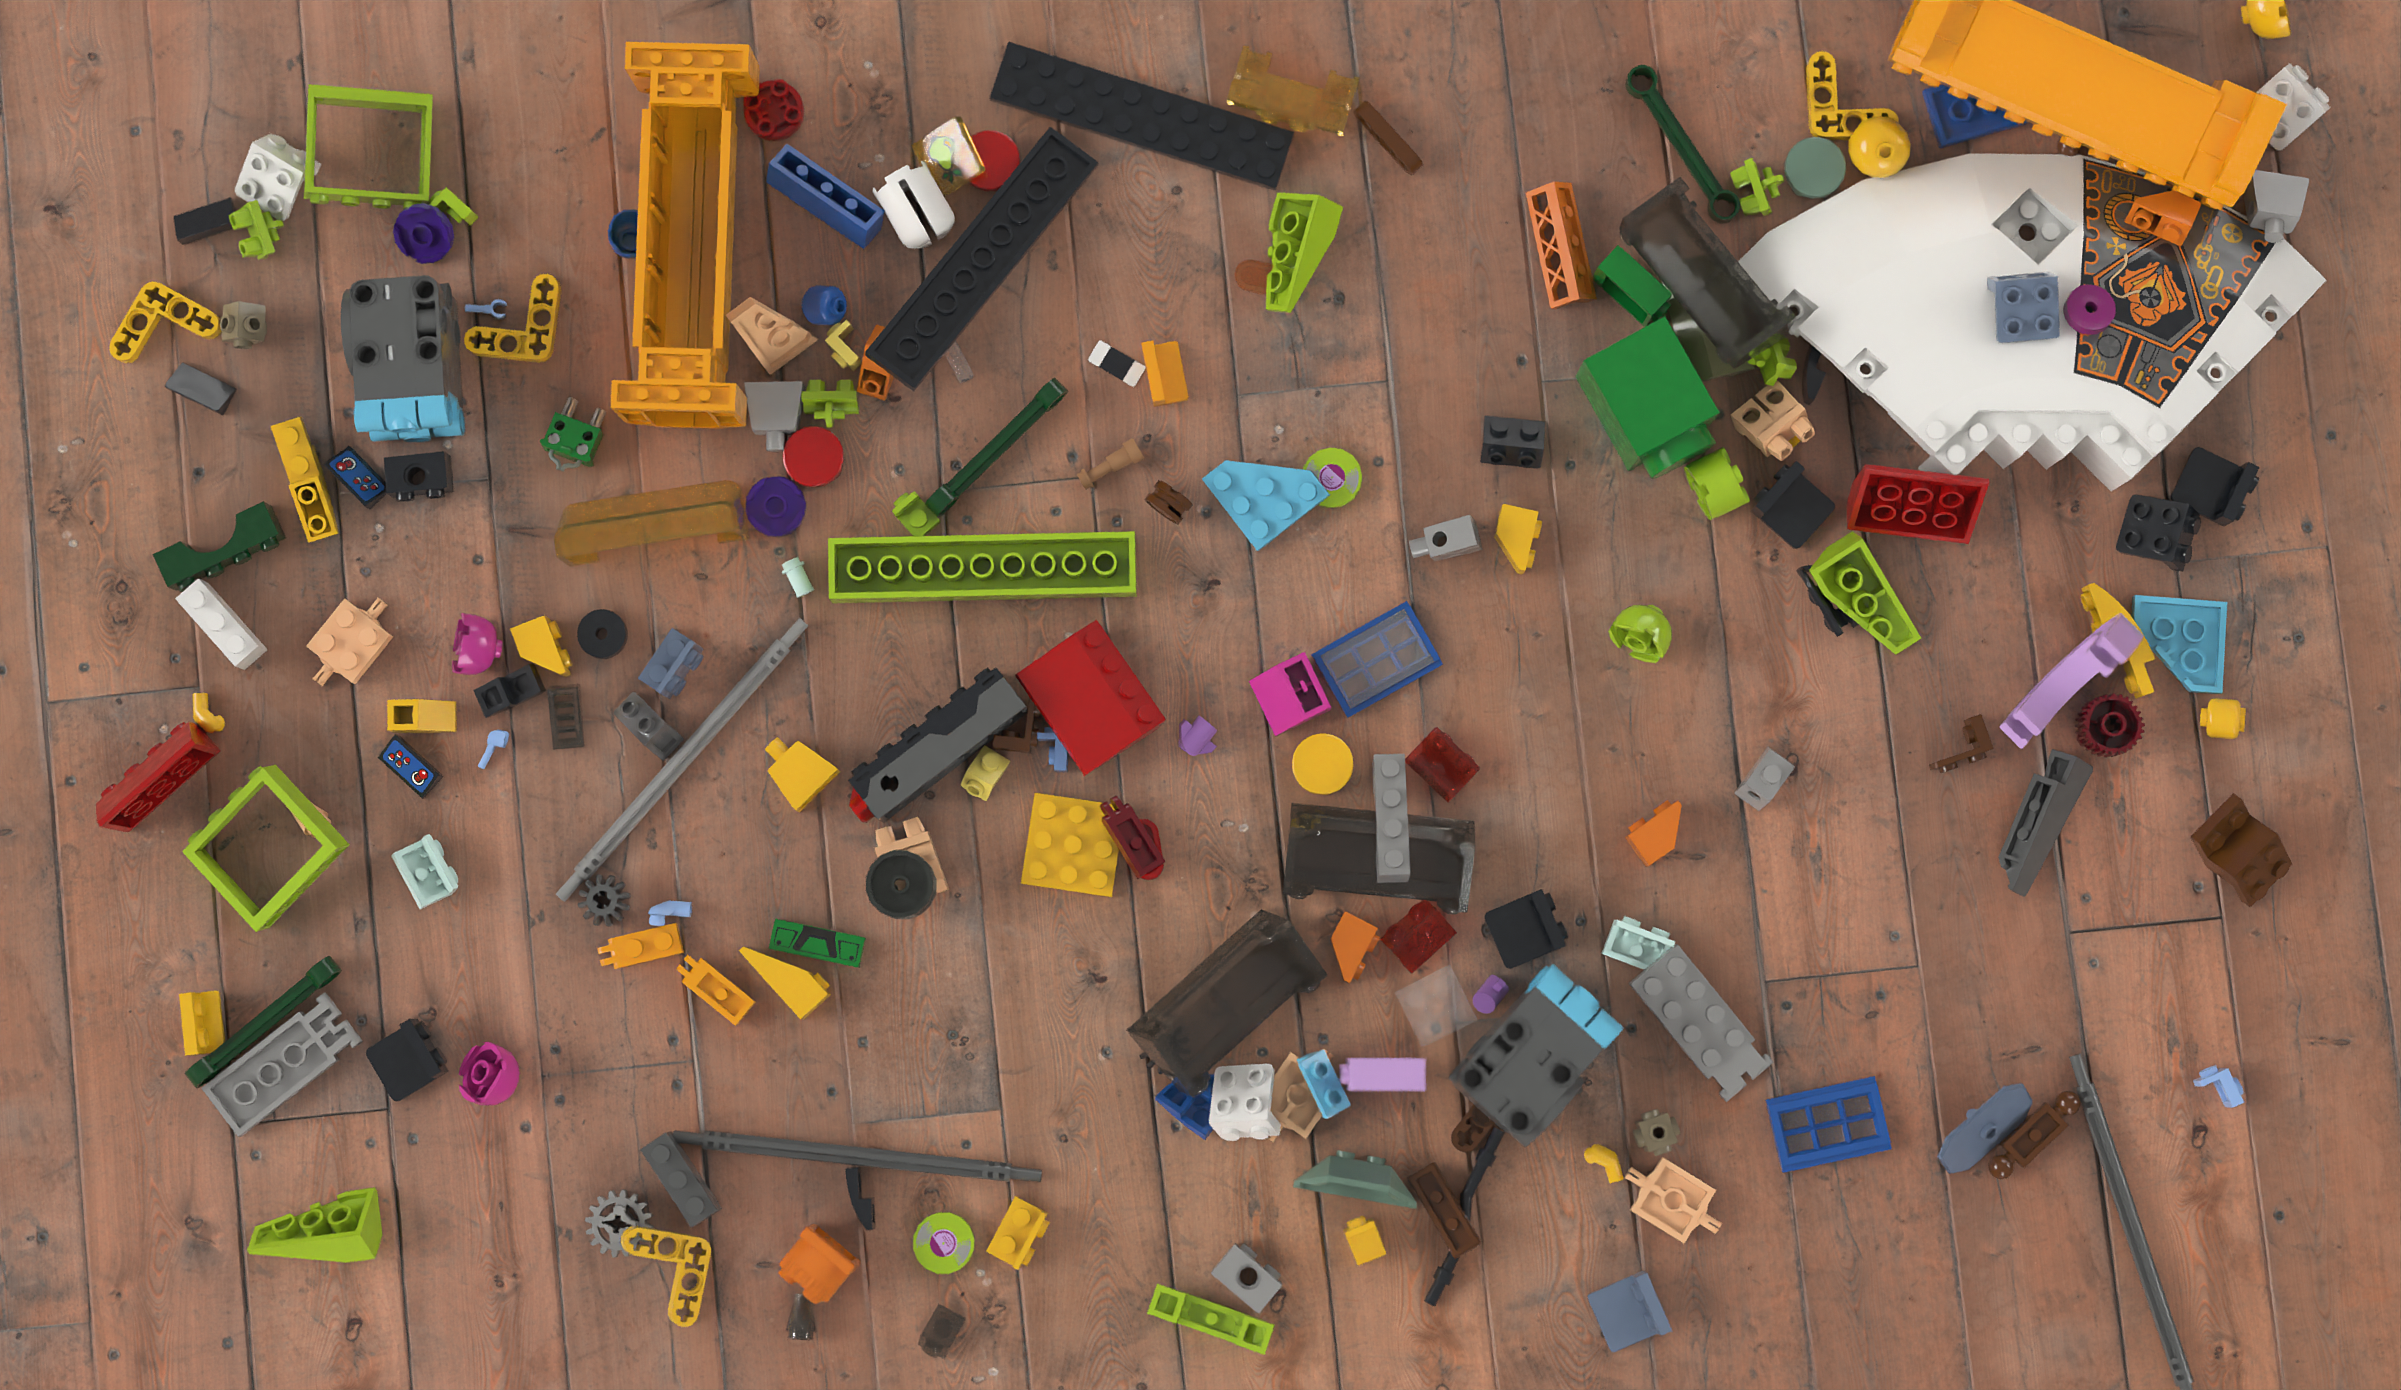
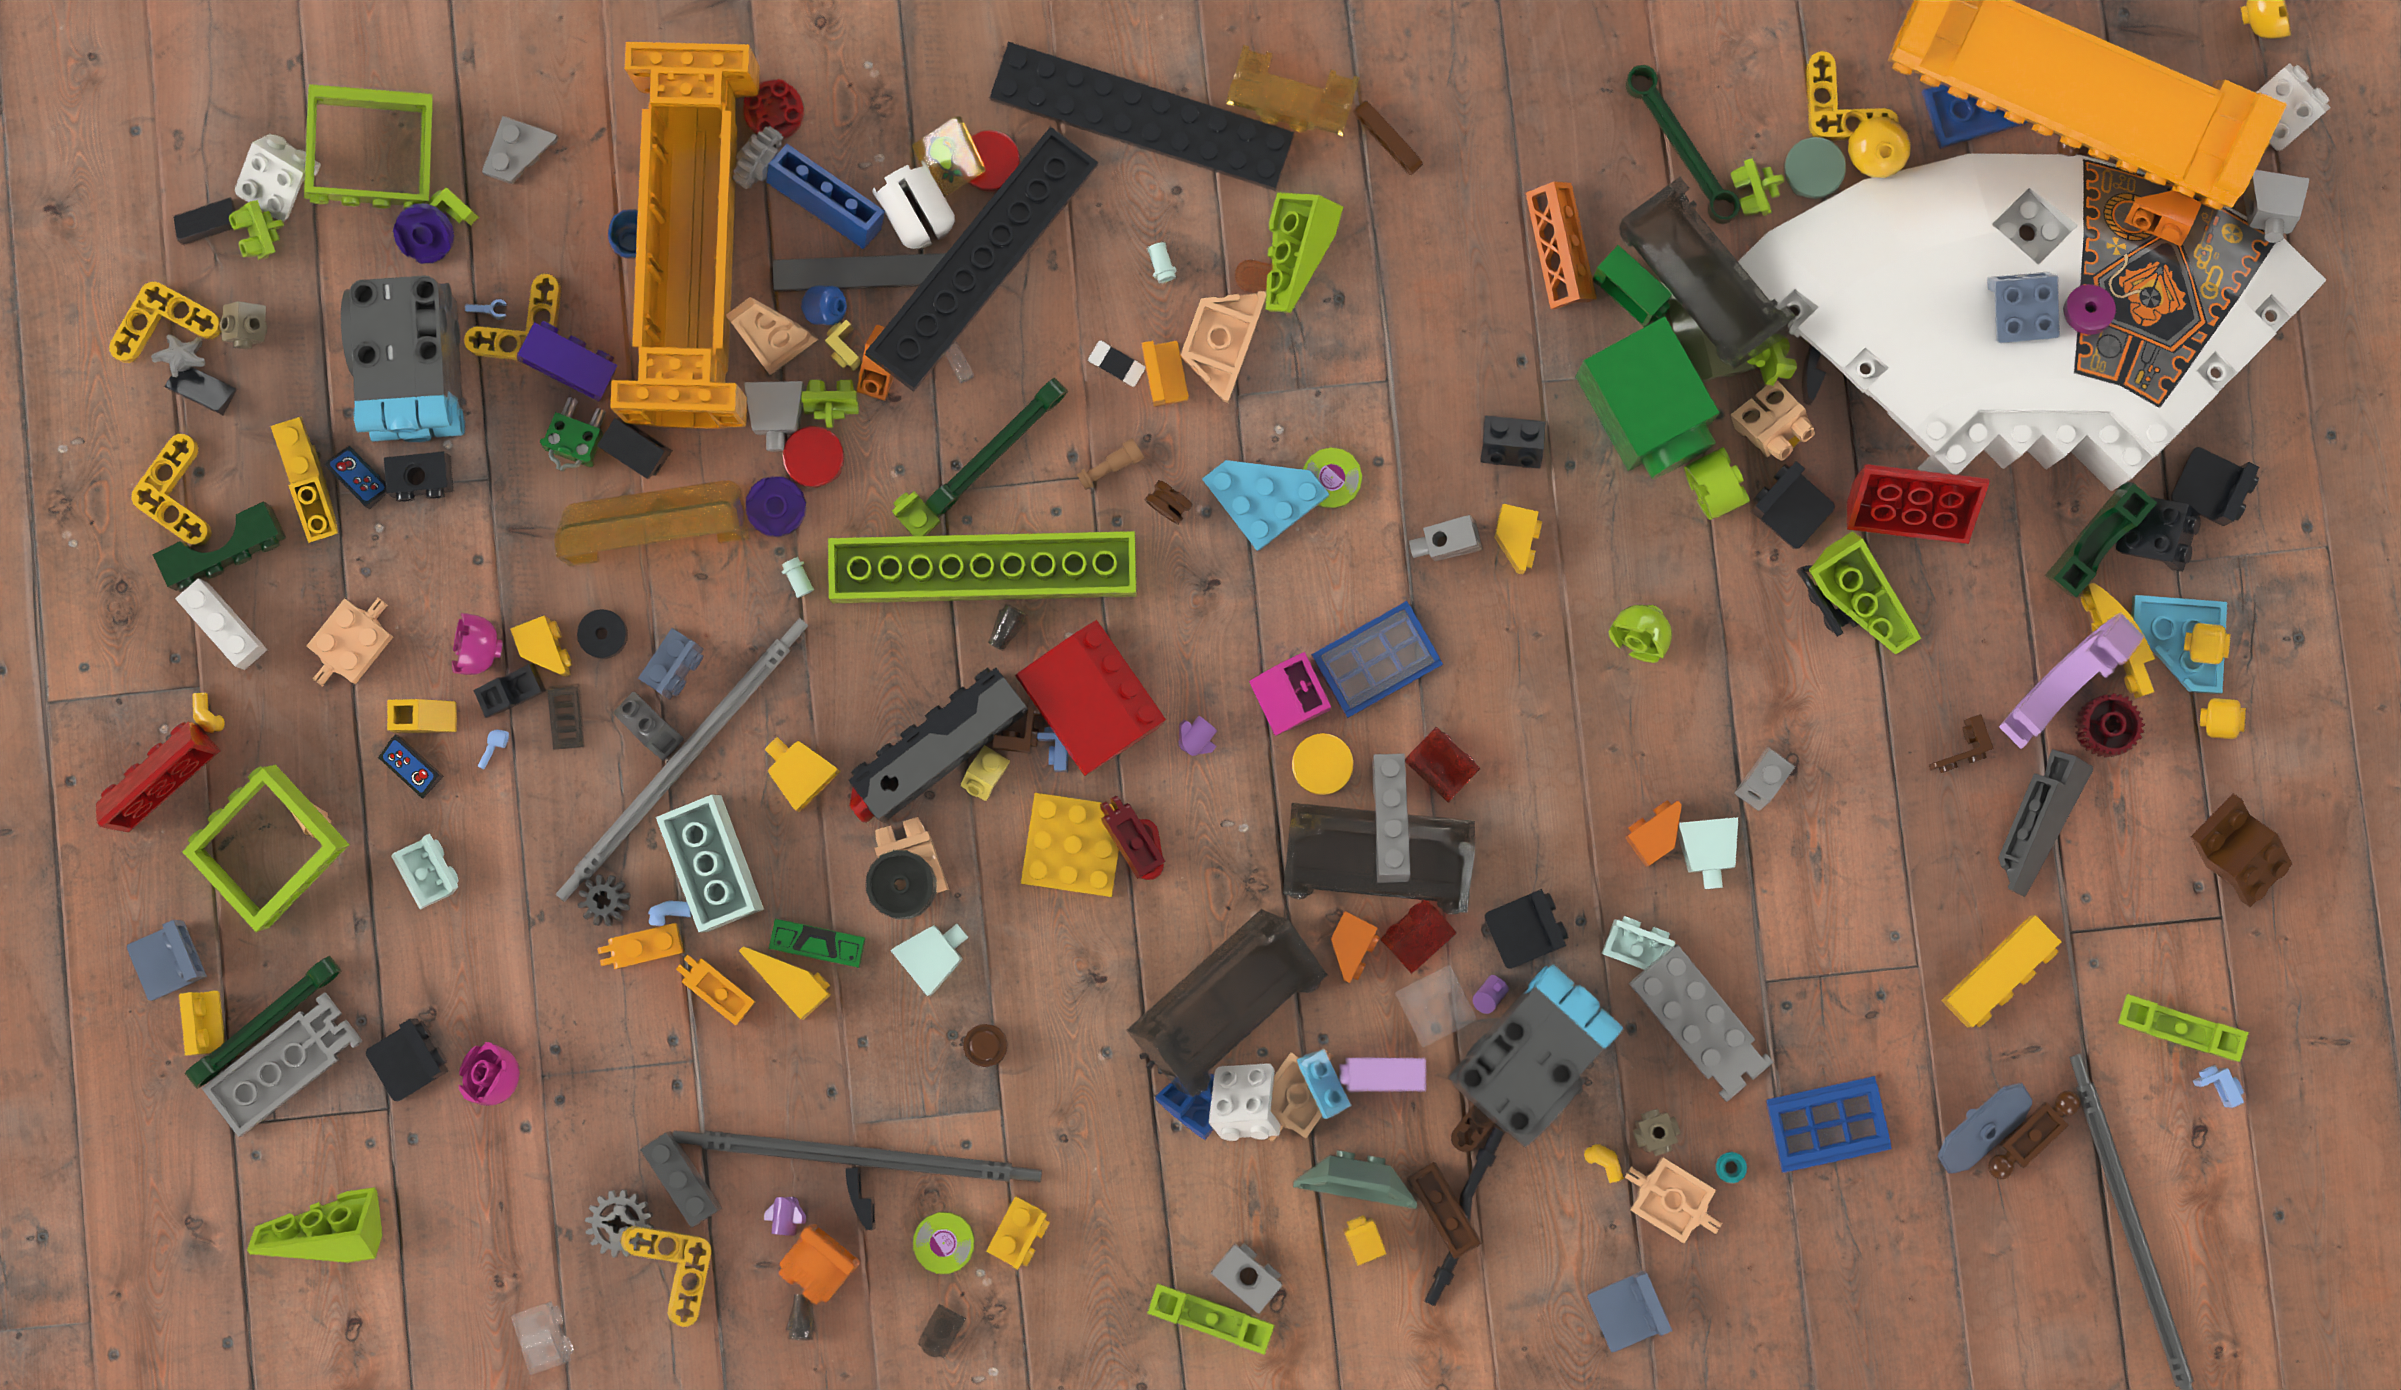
none -> sand blue bracket [126,920,207,1001]
none -> yellow beam [131,434,211,546]
none -> light grey animal [151,335,205,377]
none -> light grey wing [482,116,559,184]
none -> clear brick [511,1301,573,1375]
none -> dark purple brick [517,321,617,402]
none -> black hinge [597,418,672,479]
none -> light aqua brick [656,795,764,932]
none -> light grey gear [733,126,783,189]
none -> medium lavender piece [764,1197,806,1235]
none -> dark grey tile [773,253,946,292]
none -> light aqua torso [890,924,969,996]
none -> reddish brown wheel [963,1024,1008,1067]
none -> clear smoke cone [988,604,1027,651]
none -> light aqua pin [1147,242,1177,283]
none -> light nougat wing [1181,291,1266,403]
none -> light aqua torso [1677,817,1738,889]
none -> teal plate [1716,1152,1747,1183]
none -> yellow brick [1941,915,2061,1027]
none -> dark green arch [2045,482,2157,598]
none -> lime slope [2118,994,2249,1062]
none -> yellow head [2184,623,2231,665]

